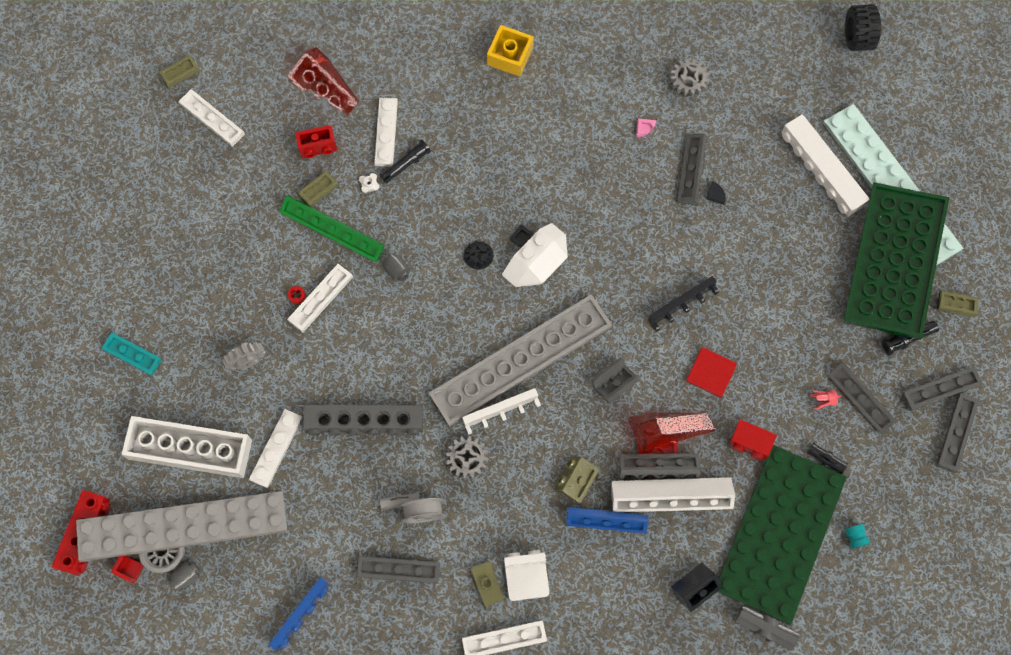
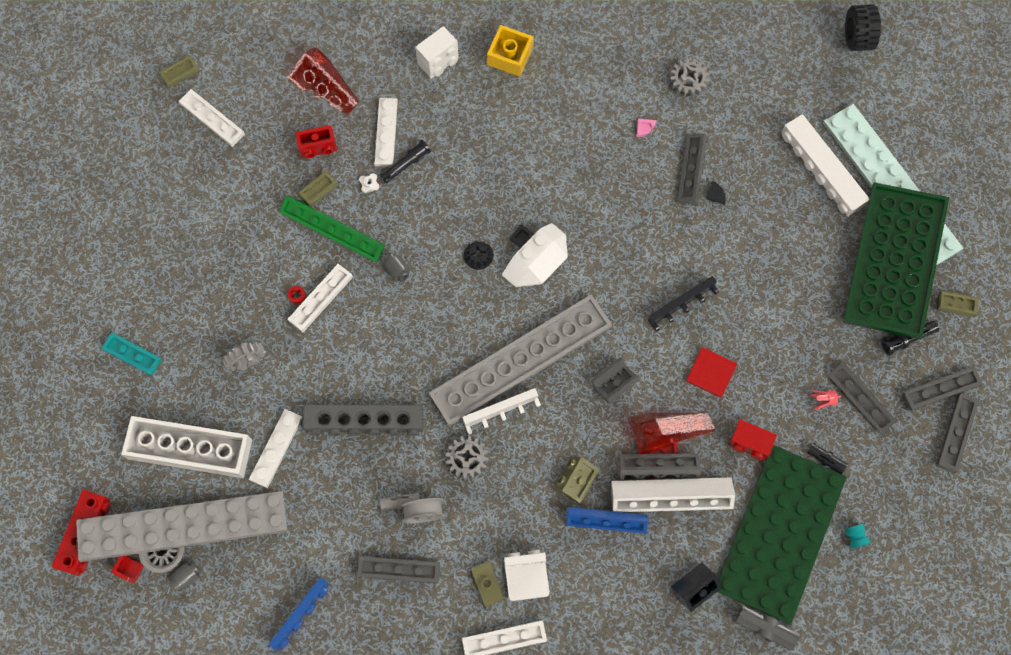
none -> white brick [415,26,459,79]

